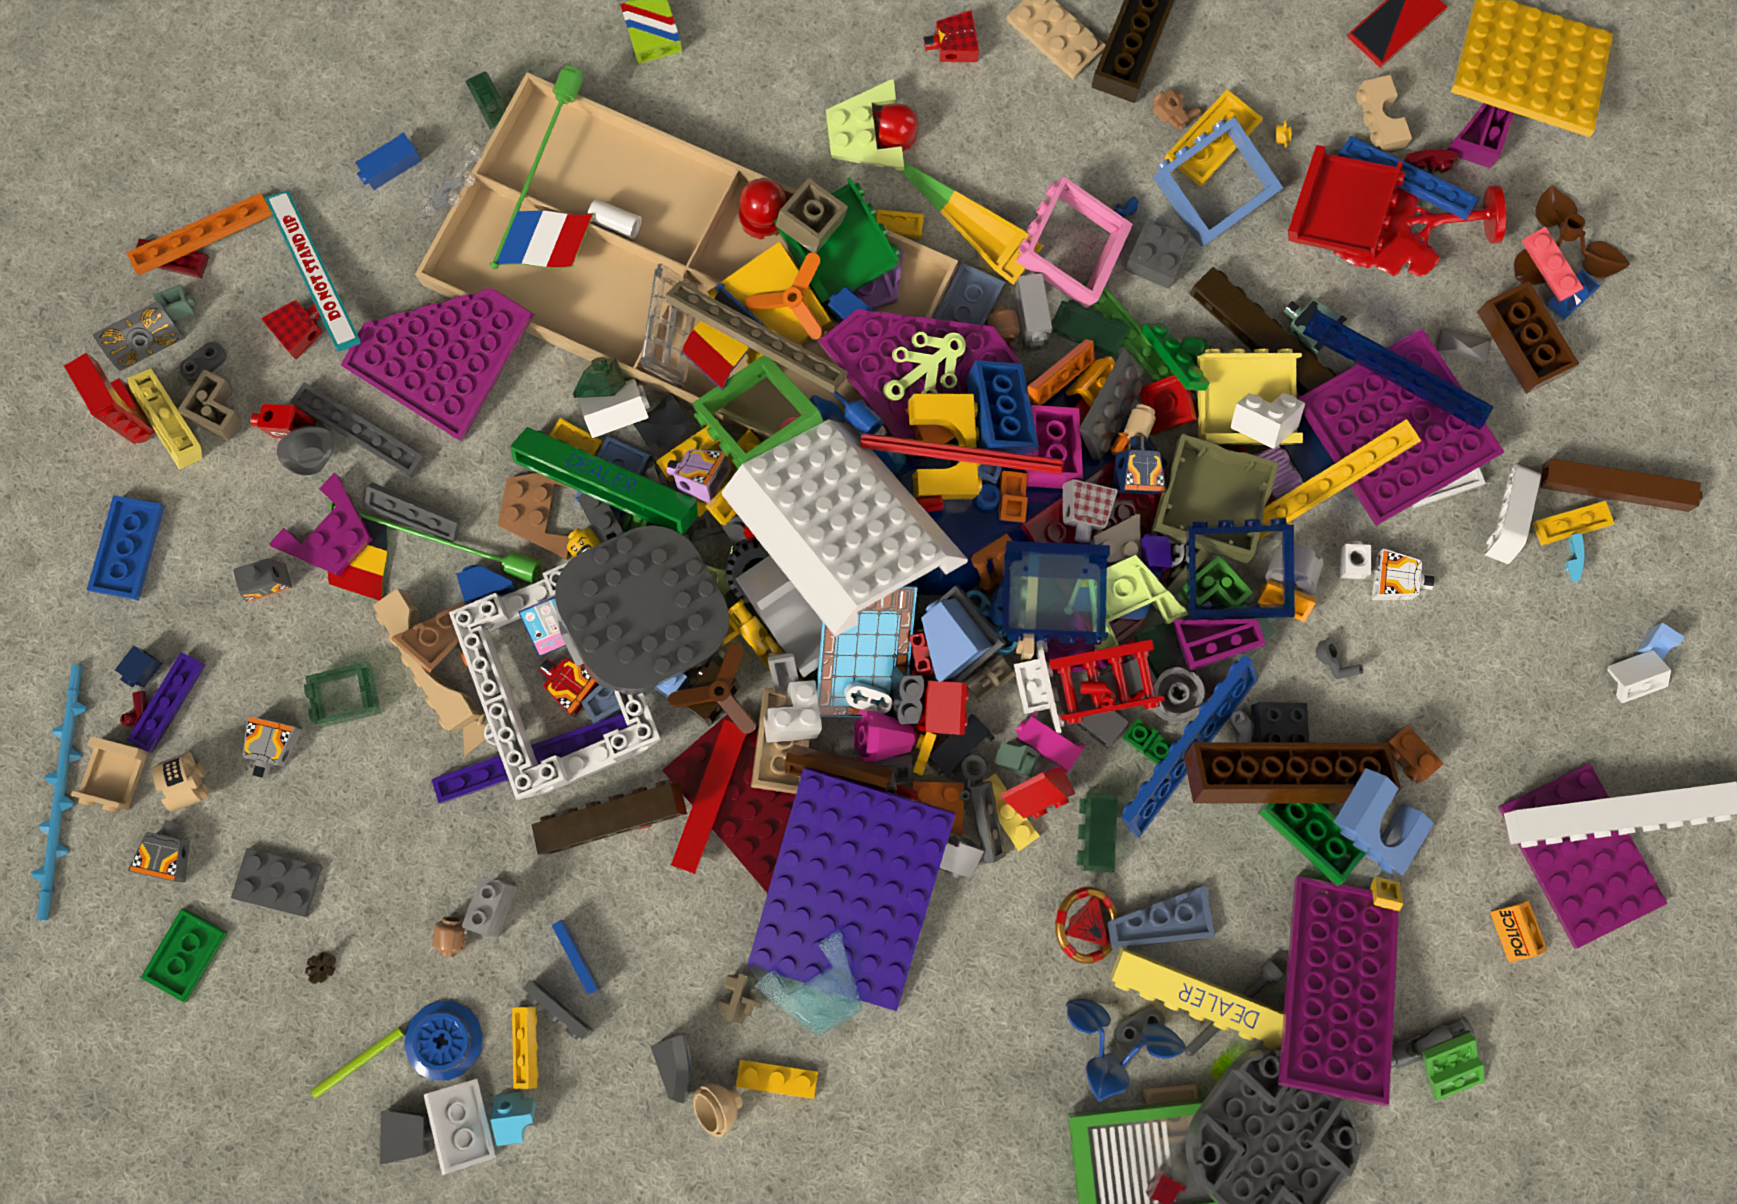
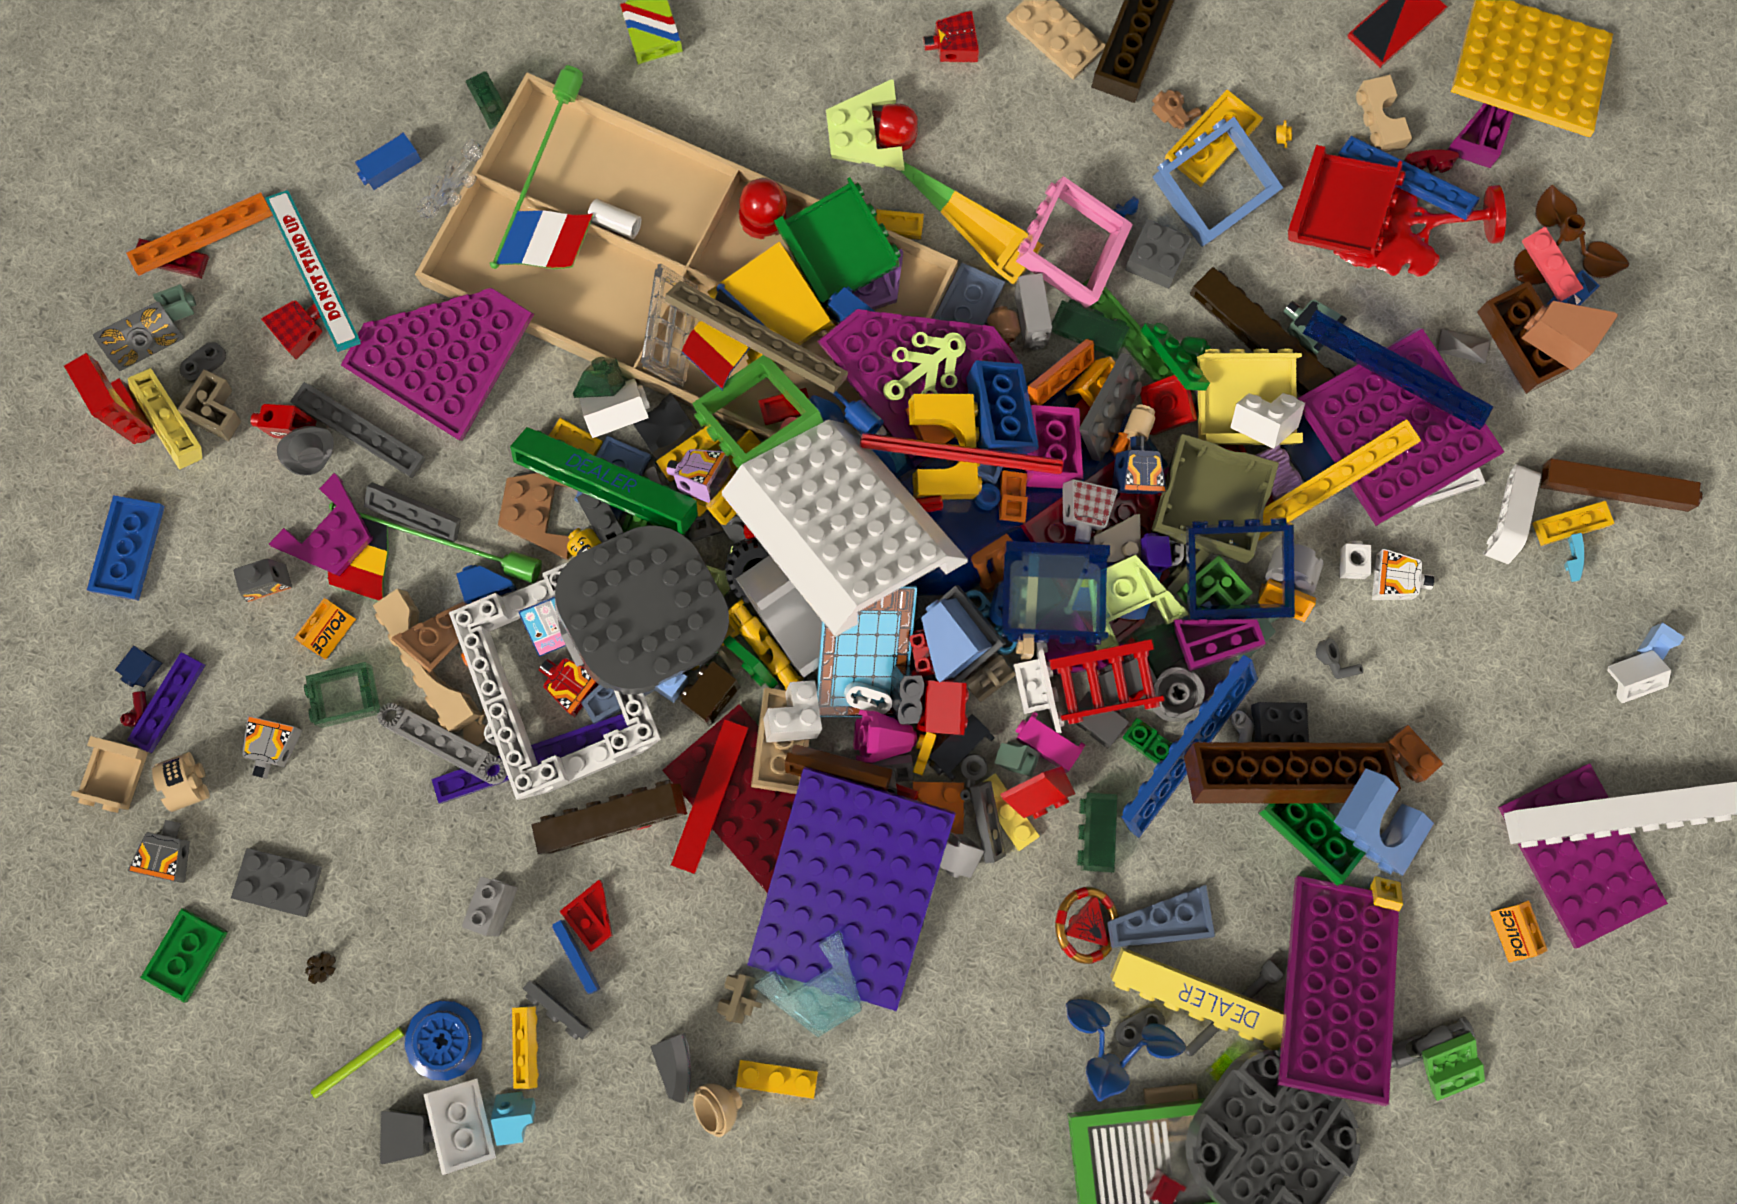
dark azure plant [31,665,87,920] -> none
medium nougat head [432,916,468,957] -> none
reddish brown piece [668,643,756,733] -> none
orange piece [745,253,824,340] -> none
light grey slope [768,653,799,692] -> none
dark tan brick [776,178,848,253] -> none
red arm [1081,681,1116,709] -> none
none -> light orange panel [294,598,356,660]
none -> light grey plate [377,703,507,784]
none -> red wing [559,880,613,952]
none -> green wing [723,635,778,689]
none -> red tile [758,388,809,426]
none -> nougat slope [1522,301,1618,371]

